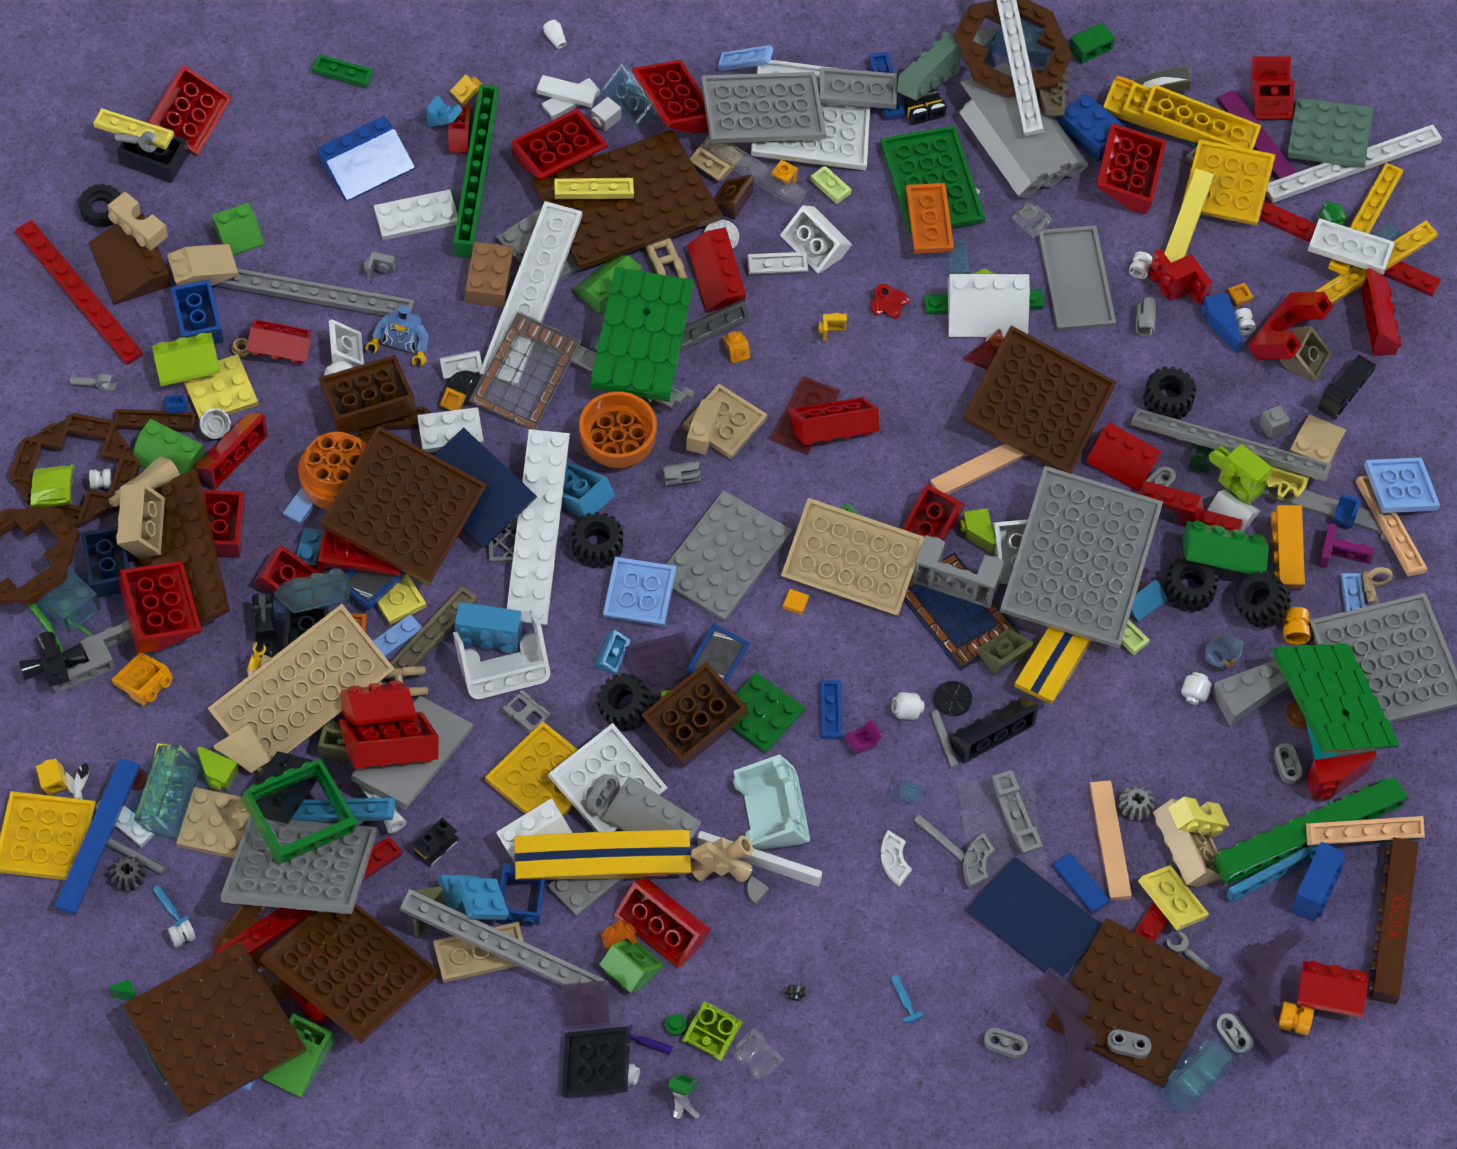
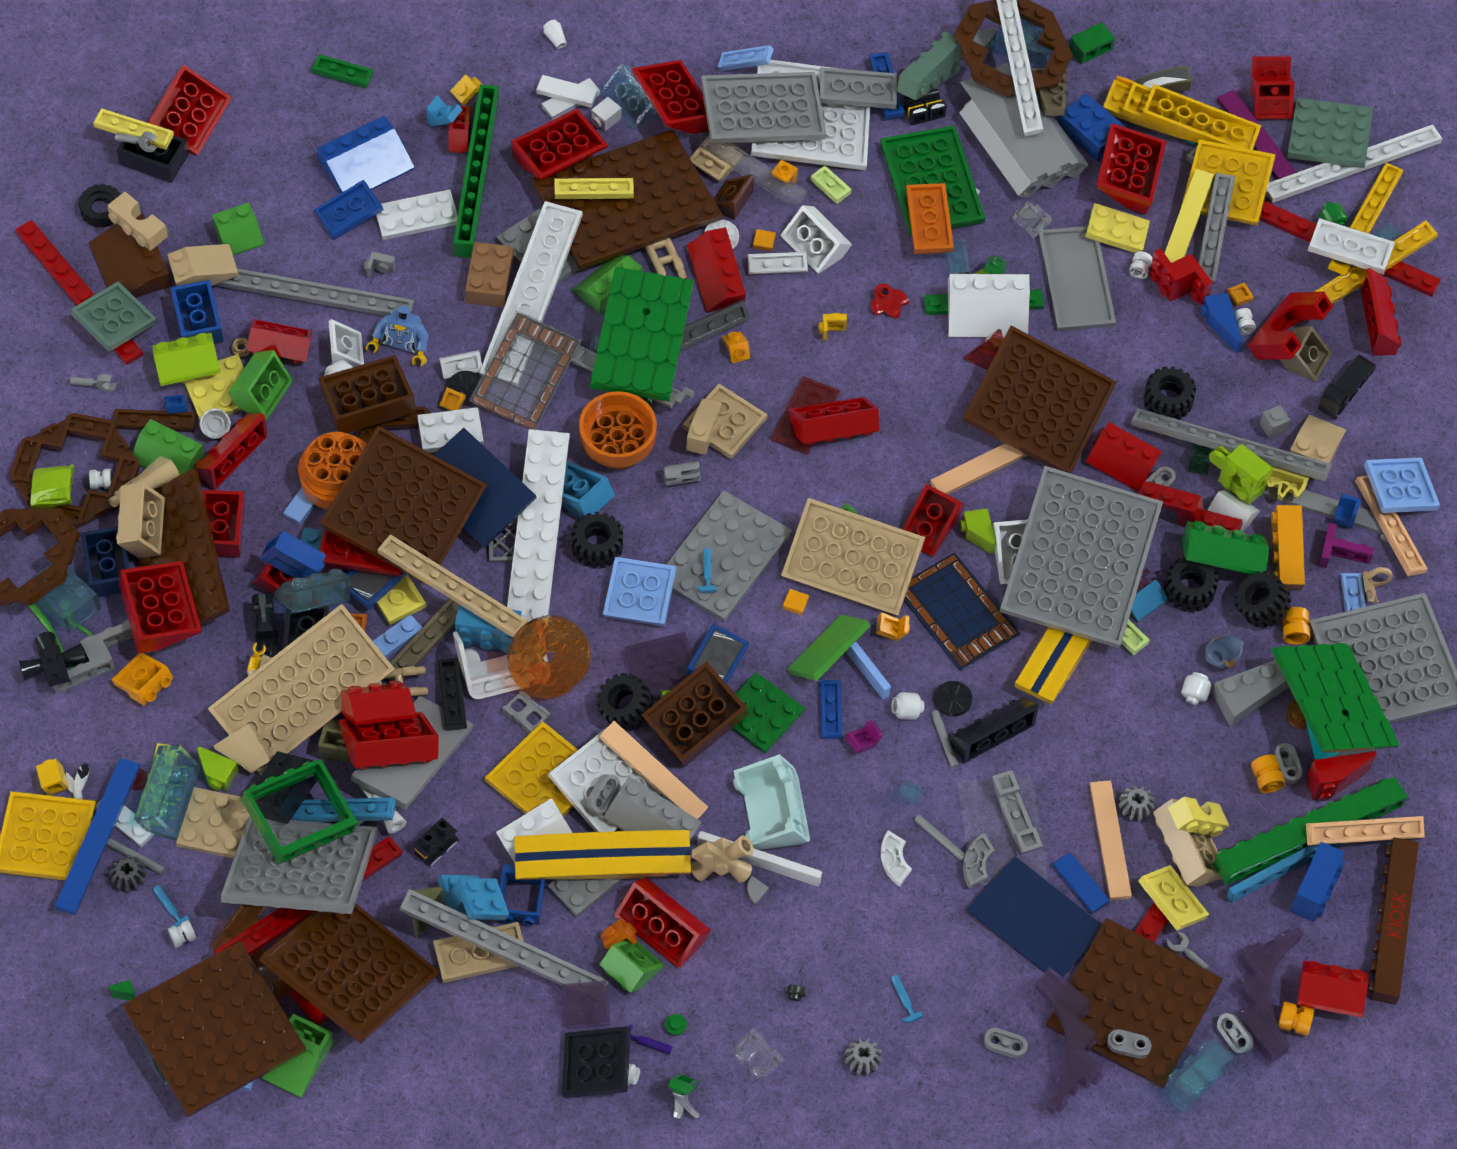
dark azure slope [593,630,630,674] -> none
lime slope [682,1001,744,1061] -> none
light grey plate [912,535,1005,608] -> none
olive slope [976,629,1033,676] -> none
light grey arm [1135,297,1156,336] -> none
none -> sand green plate [71,282,157,352]
none -> bright green slope [228,350,293,421]
none -> blue window [260,530,326,583]
none -> blue tile [314,179,384,240]
none -> tan plate [378,534,528,639]
none -> black tile [437,658,467,731]
none -> clear orange plate [507,615,591,699]
none -> light nougat tile [599,721,708,819]
none -> dark azure piece [697,548,717,593]
none -> light orange tile [753,229,776,252]
none -> bright green tile [787,615,870,681]
none -> light grey gear [845,1037,882,1076]
none -> light blue tile [847,642,891,700]
none -> light orange bracket [876,613,910,641]
none -> green plate [984,255,1007,274]
none -> light yellow plate [1085,203,1150,253]
none -> light grey tile [1199,173,1235,285]
none -> light orange wheel [1251,754,1286,794]

